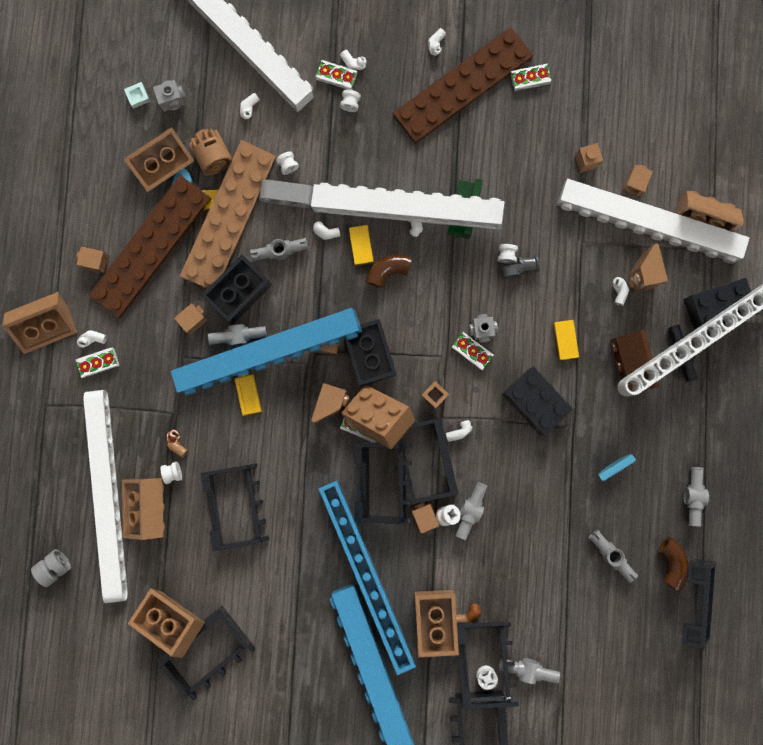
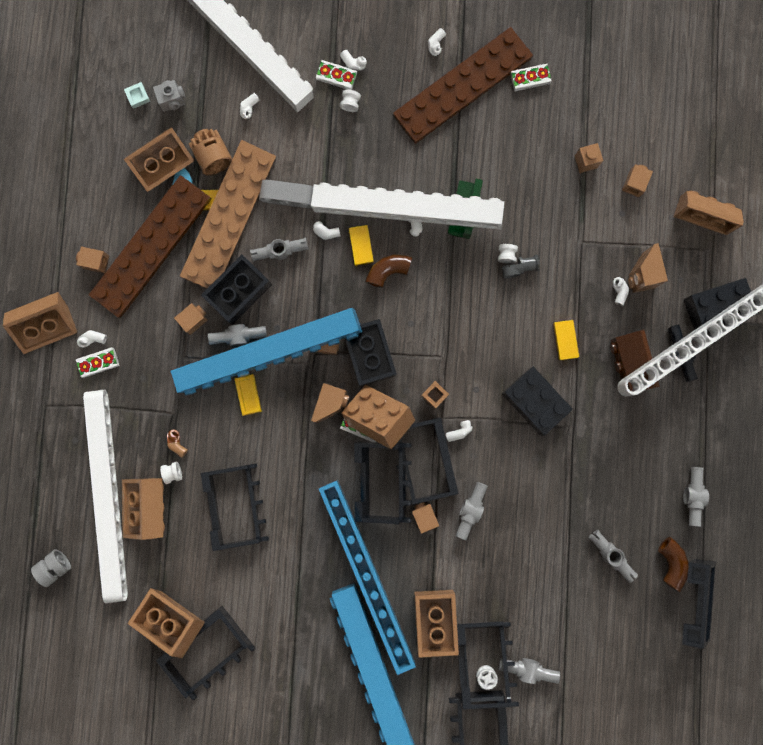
white wheel [276,151,299,175] -> none
white wheel [436,505,461,526] -> none
tile [451,332,493,371] -> none
dark orange arm [456,604,481,624] -> none
light grey brick [469,314,498,343] -> none
white brick [557,179,750,264] -> none
medium azure tile [599,454,636,481] -> none

